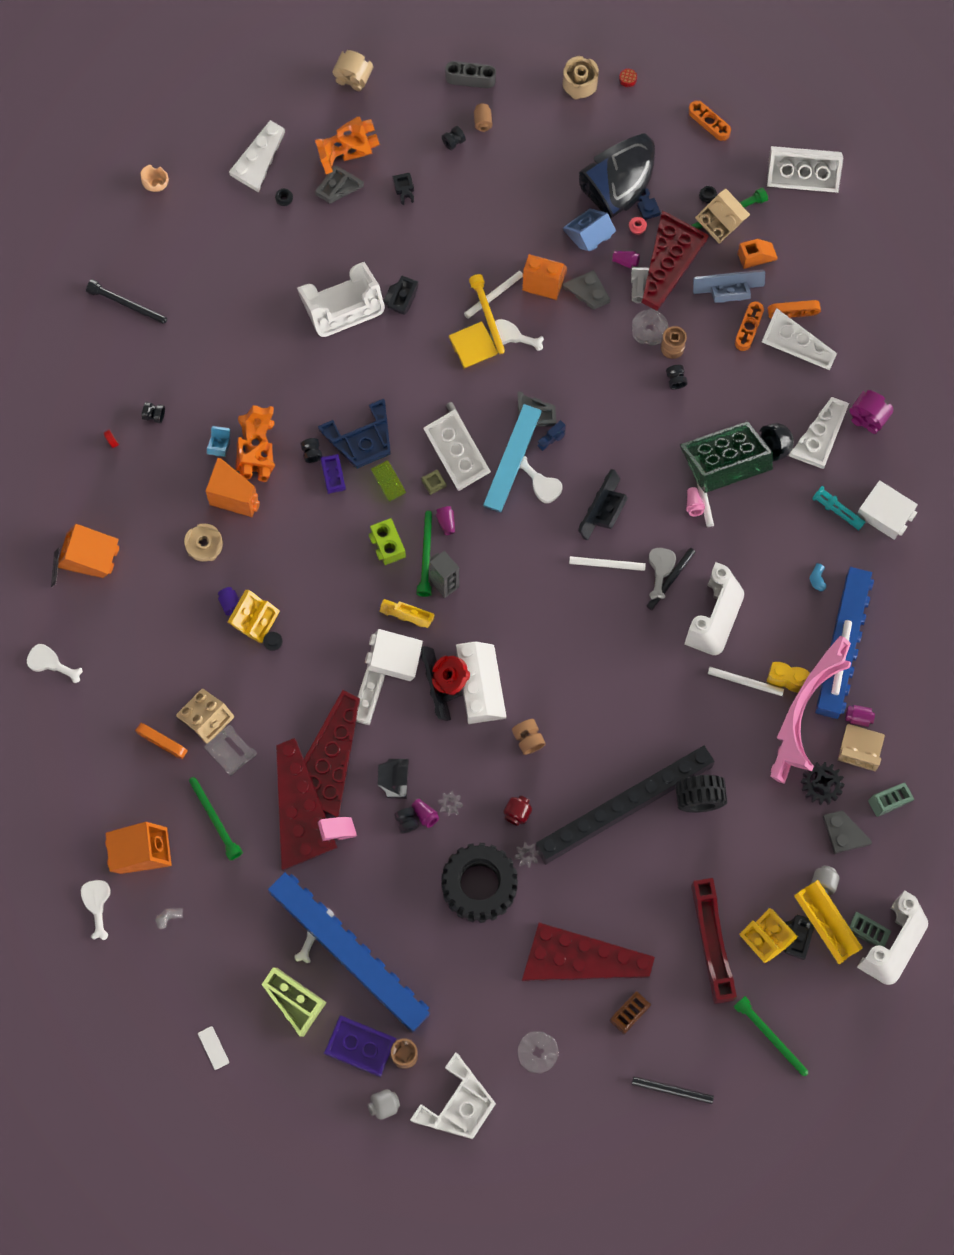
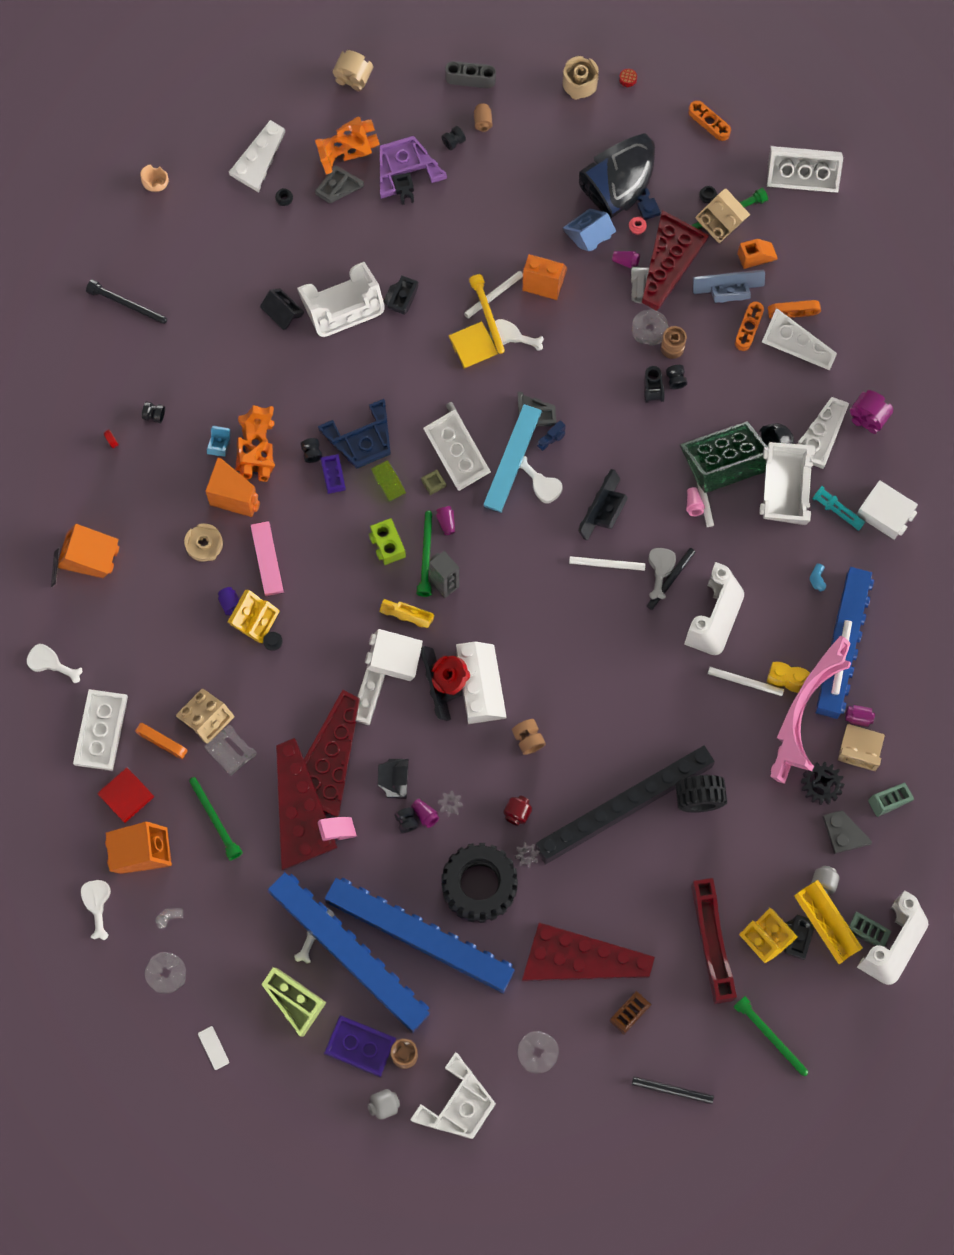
dark grey wing [563,270,610,310] -> none
none -> white plate [73,689,128,771]
none -> red slope [97,768,154,823]
none -> clear plate [145,952,186,994]
none -> bright pink tile [251,521,284,596]
none -> black panel [260,288,304,330]
none -> blue brick [325,878,515,994]
none -> medium lavender wing [380,136,447,199]
none -> black piece [644,366,665,403]
none -> white windscreen [759,442,815,525]

